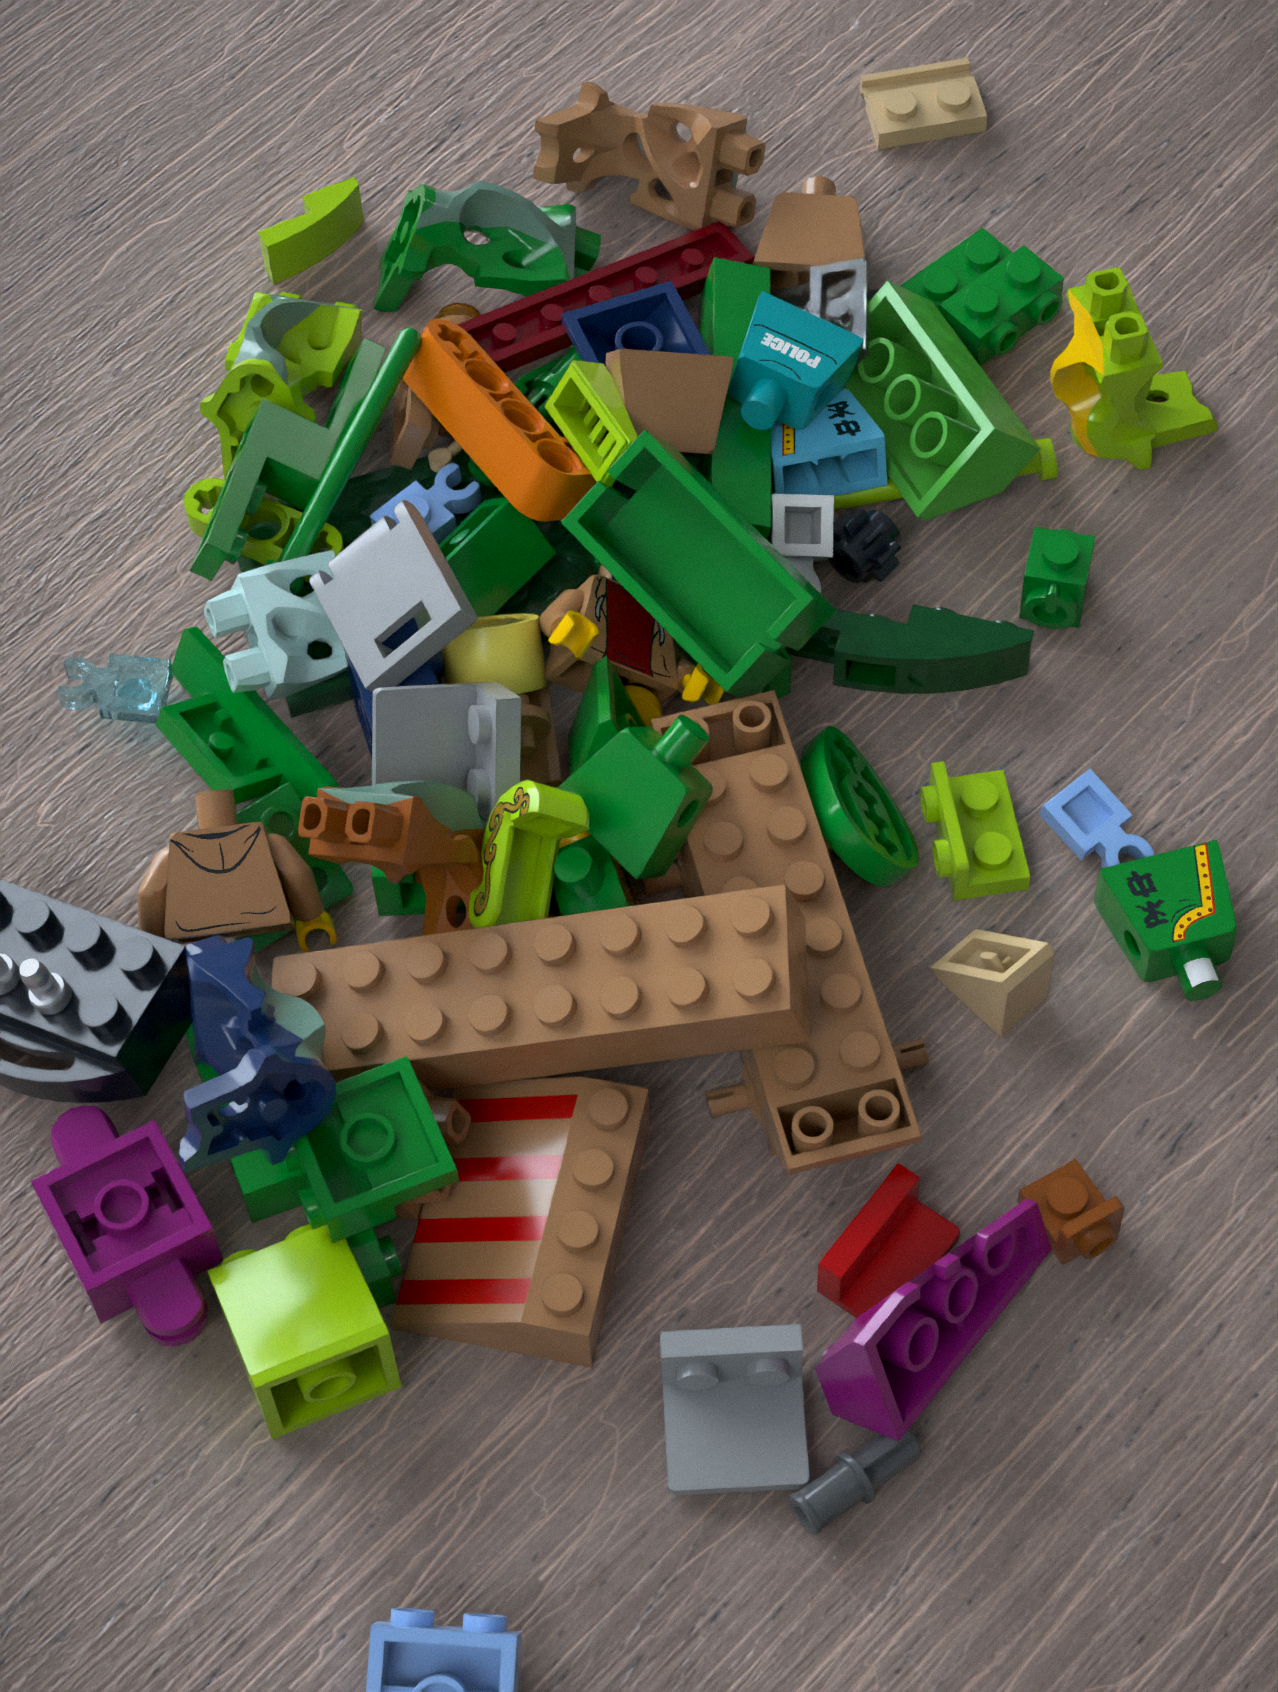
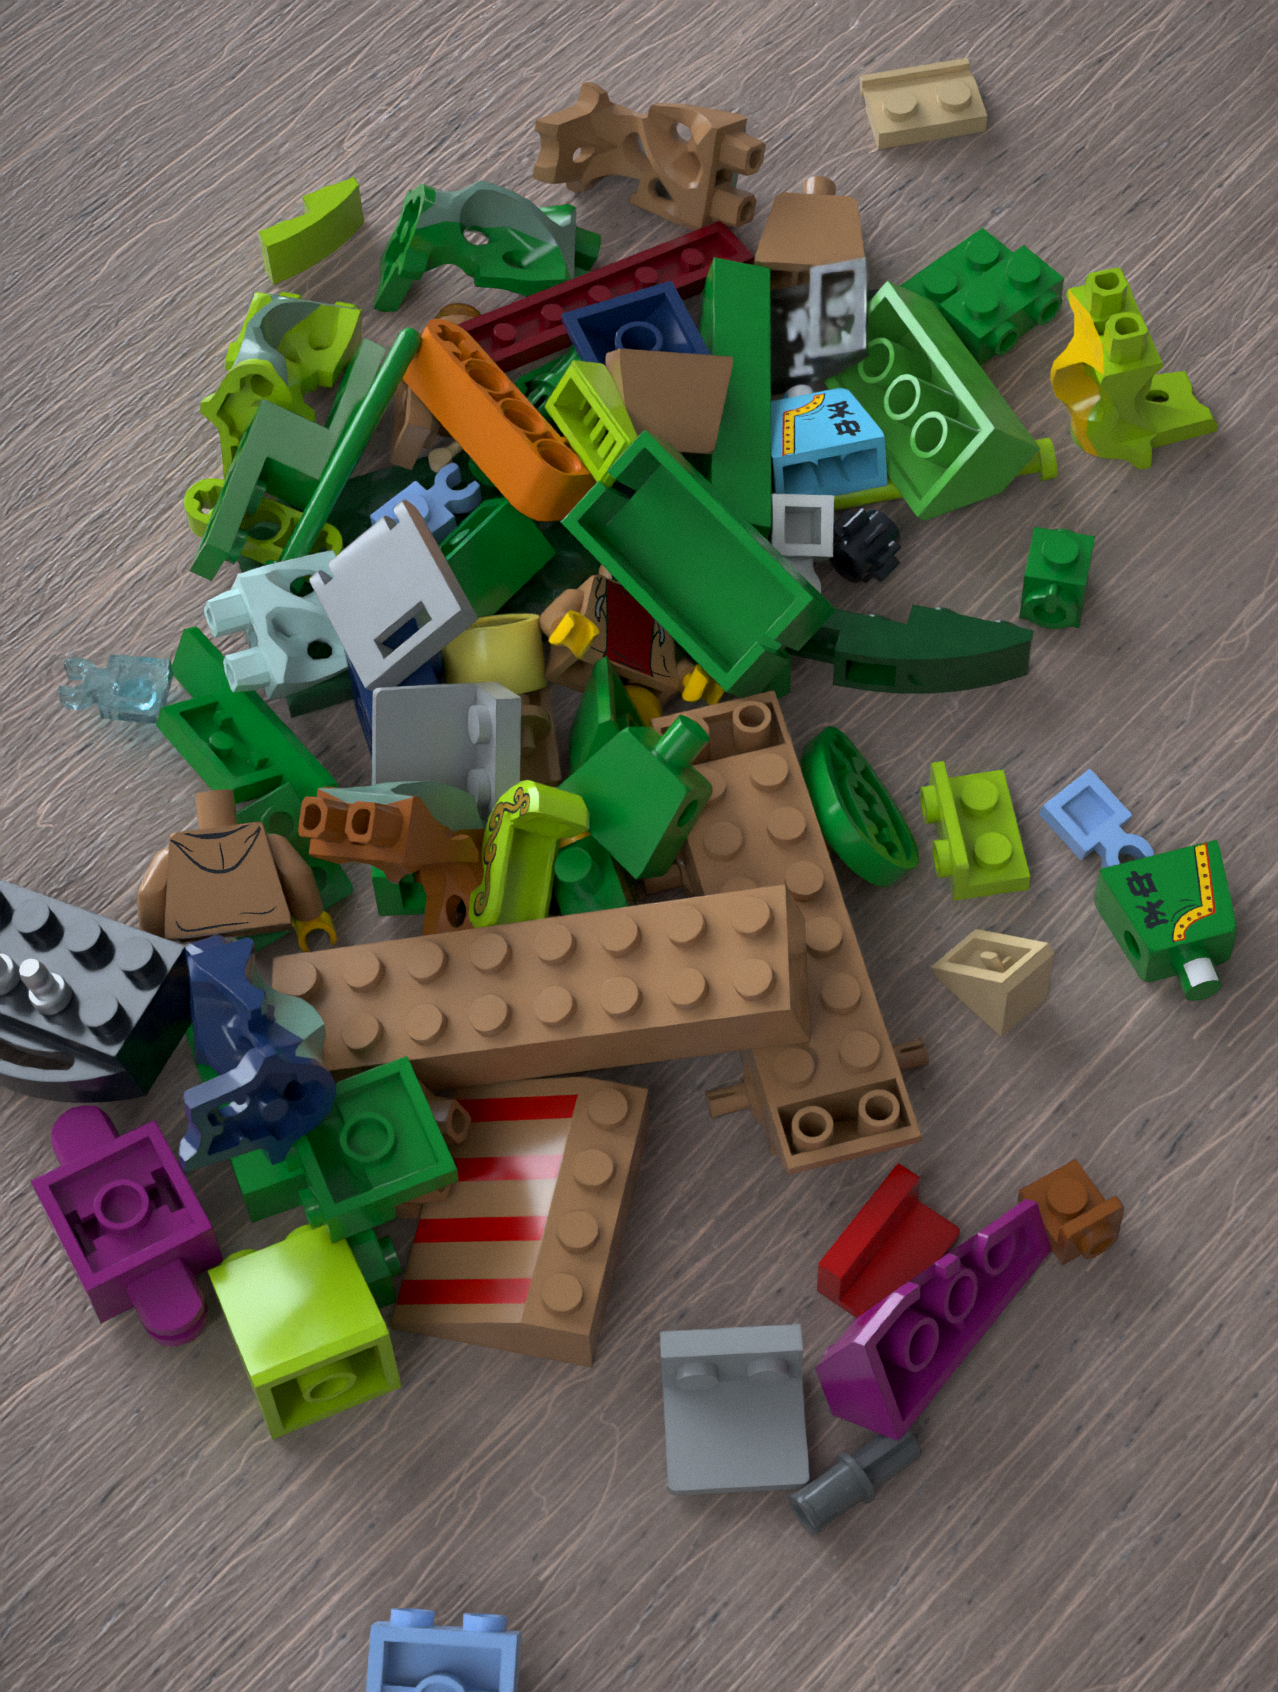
teal torso [727,291,865,430] -> none

